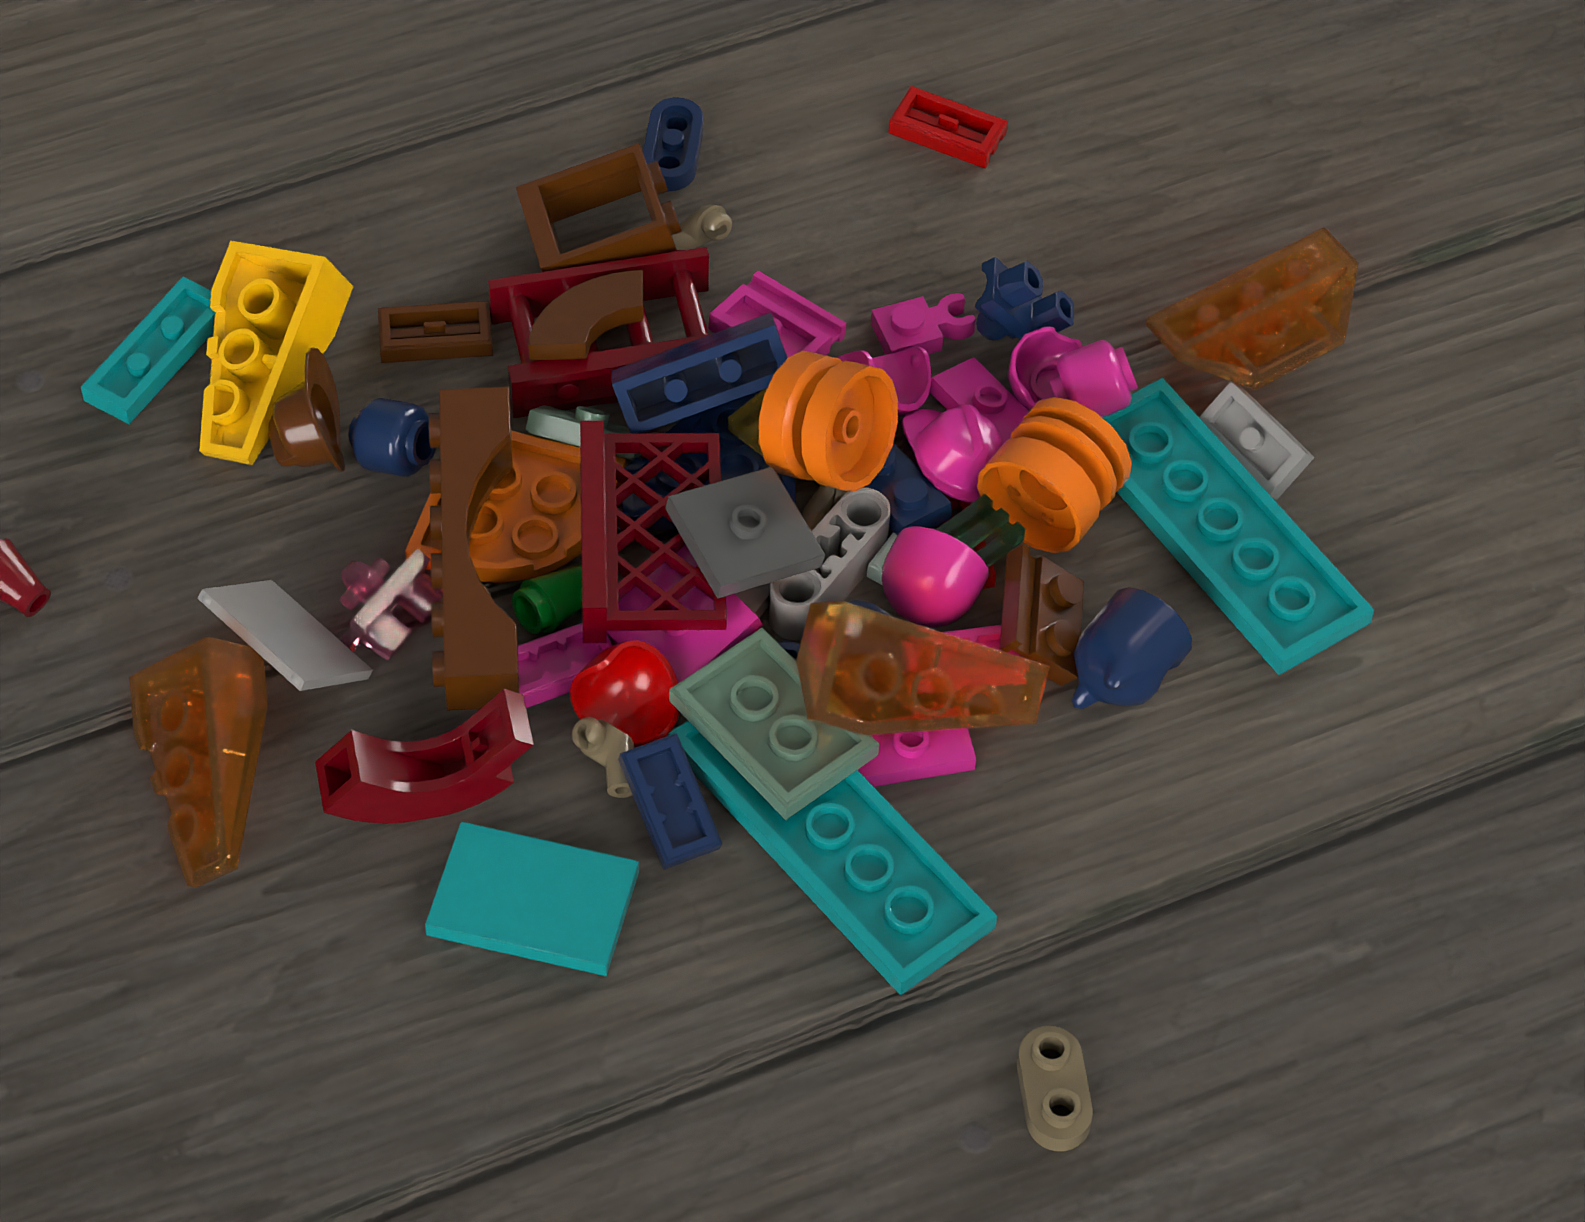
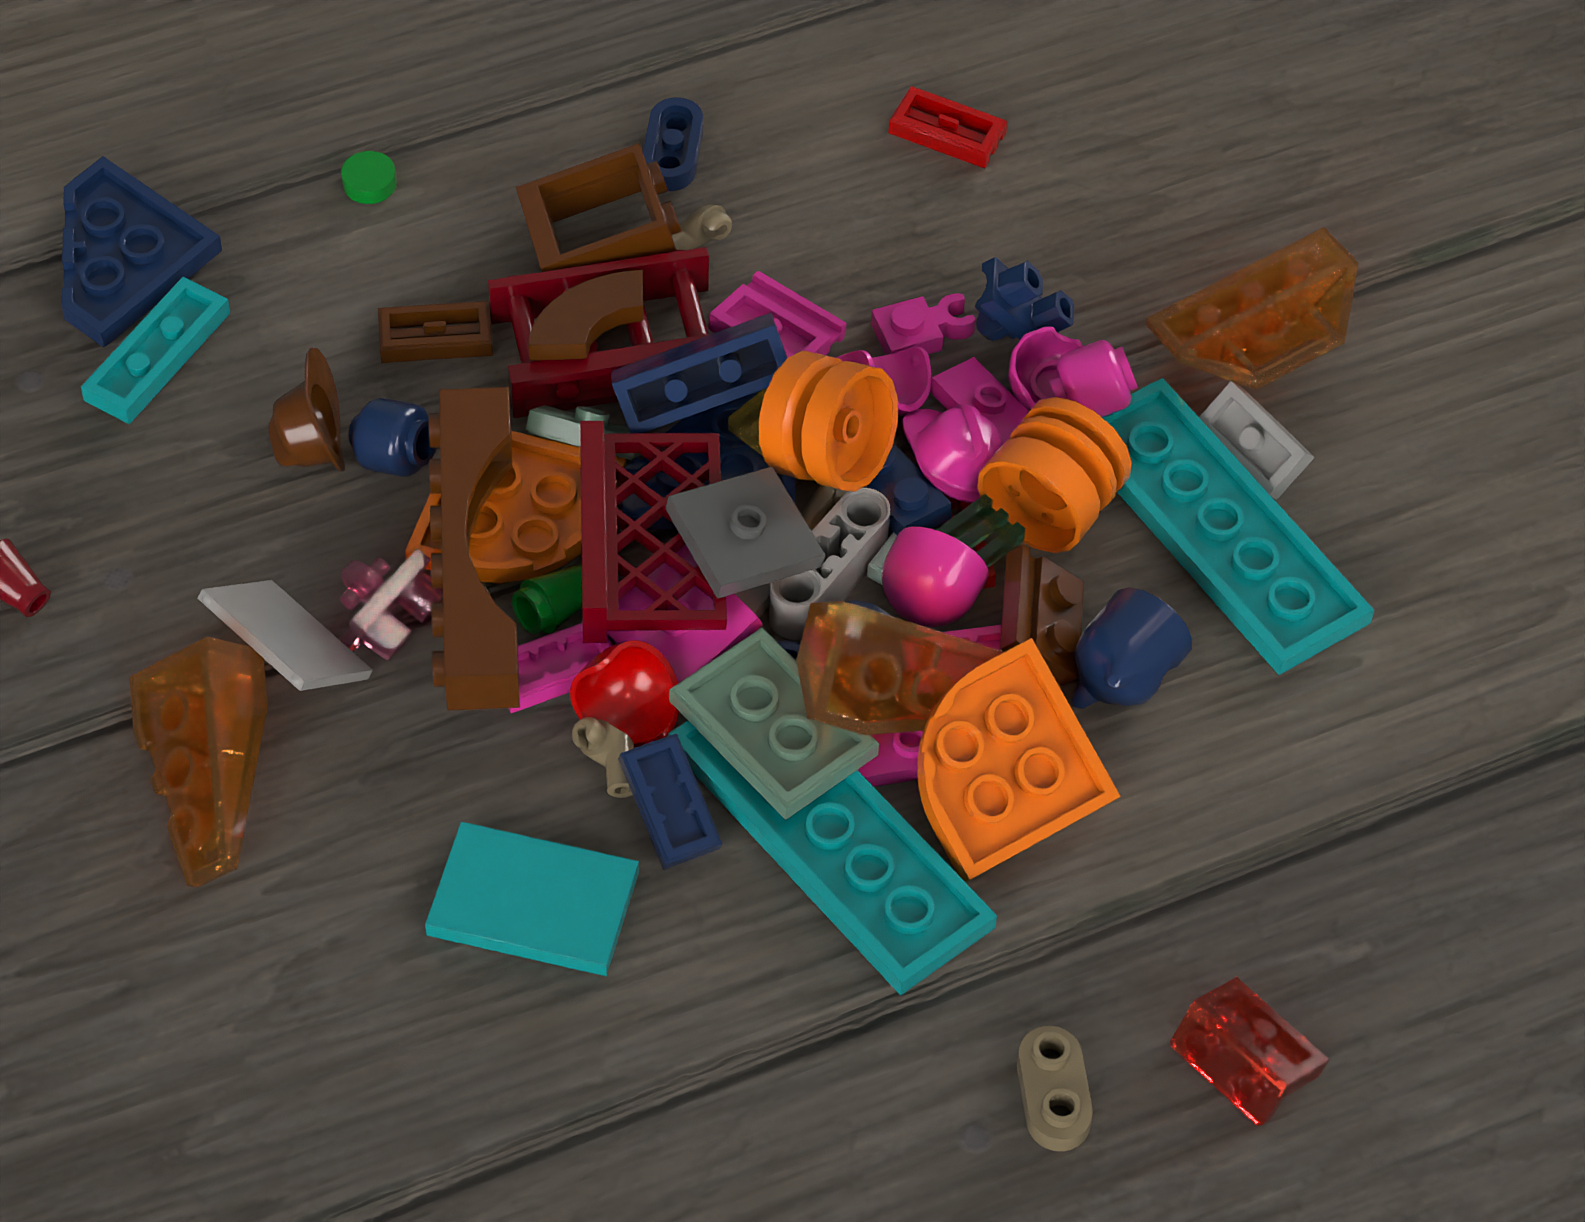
yellow wedge [199,241,354,465] -> none
dark red arch [315,689,534,824] -> none
none -> dark blue plate [62,156,222,347]
none -> green tile [341,151,397,204]
none -> orange plate [917,638,1121,883]
none -> clear red bracket [1170,977,1329,1126]

